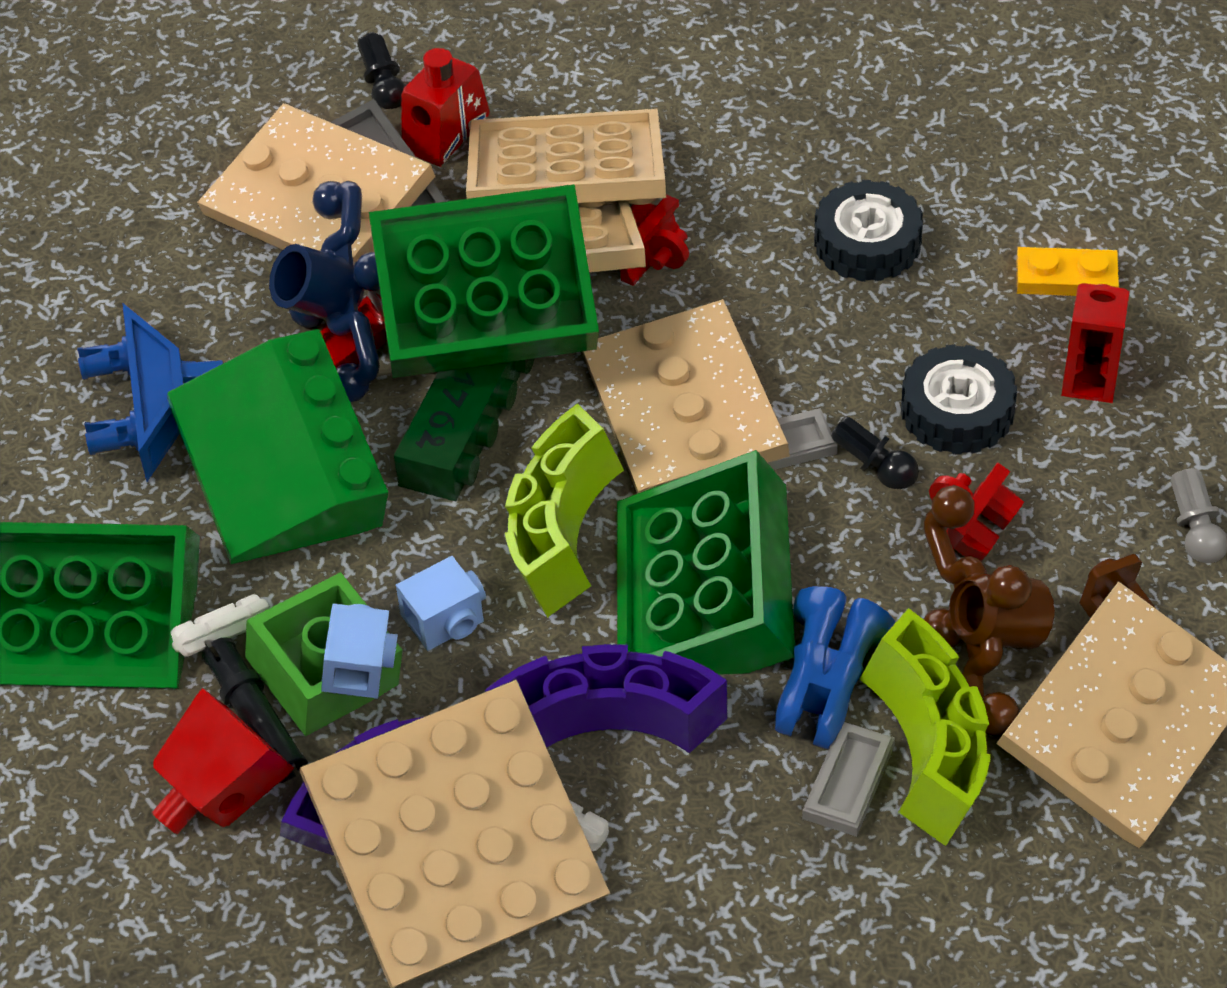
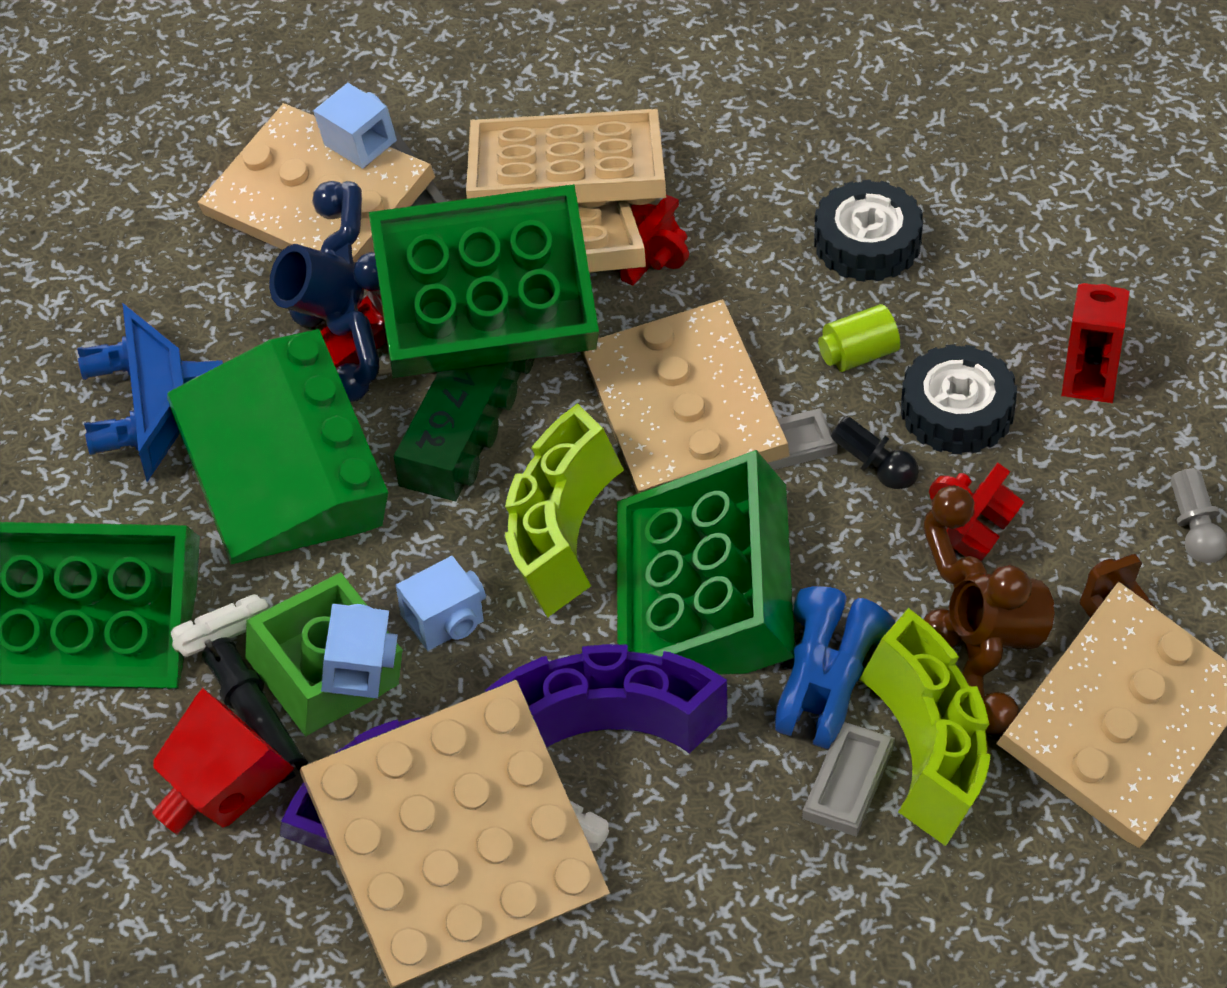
black axle [357,32,406,109] -> none
red torso [401,48,490,167] -> none
yellow plate [1016,247,1119,296] -> none
none -> light blue brick [313,83,397,169]
none -> lime brick [818,304,900,372]

